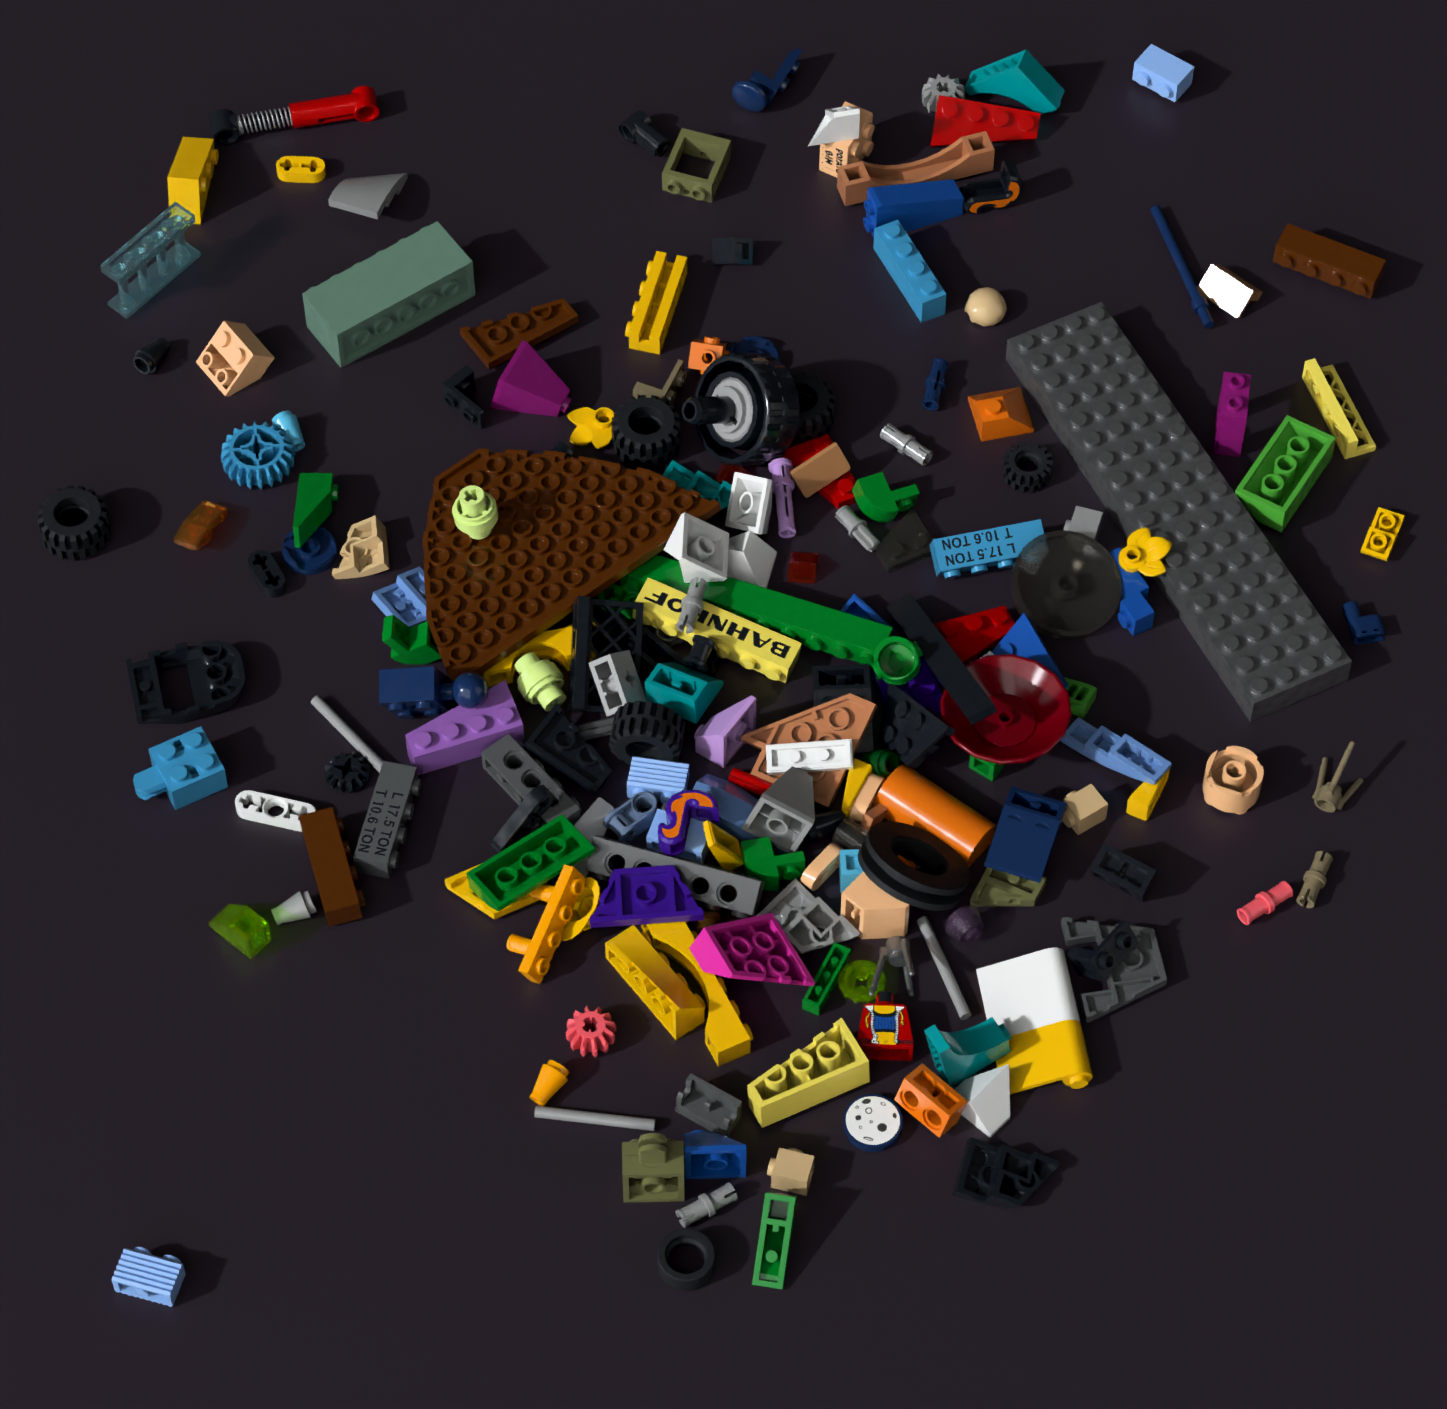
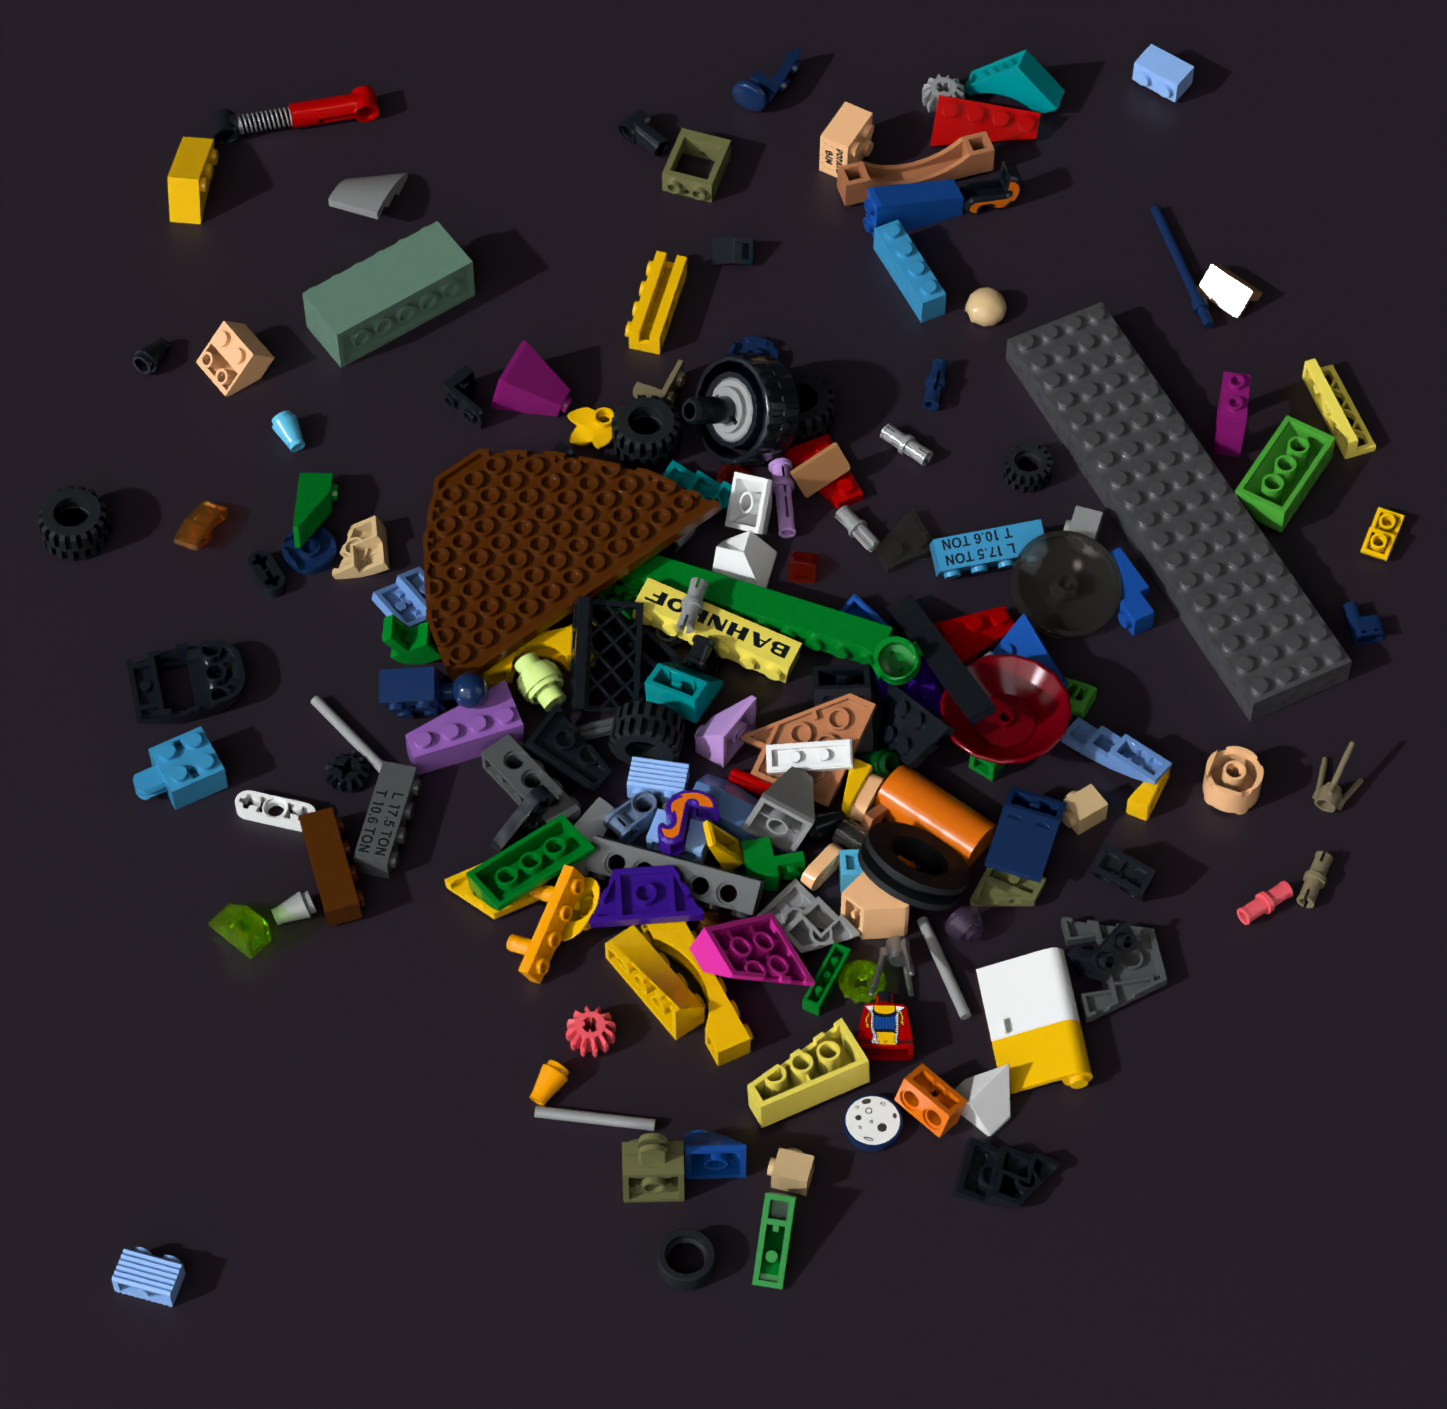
clear light blue fence [100,202,201,319] -> none
dark azure gear [221,421,295,489] -> none
yellow beam [276,156,326,183] -> none
yellowish green piece [452,485,498,540] -> none
reddish brown wing [459,298,579,370] -> none
light grey brick [588,650,647,717] -> none
white slope [663,512,729,583] -> none
dark grey hinge [675,1073,742,1137] -> none
light grey pin [675,1182,738,1228] -> none
orange brick [688,336,730,375] -> none
white slope [808,106,860,146] -> none
green brick [852,472,920,523] -> none
teal arch [924,1017,1012,1087] -> none
orange slope [968,387,1034,442] -> none
yellow plate [1118,527,1172,577] -> none
reddish brown brick [1273,223,1386,299] -> none

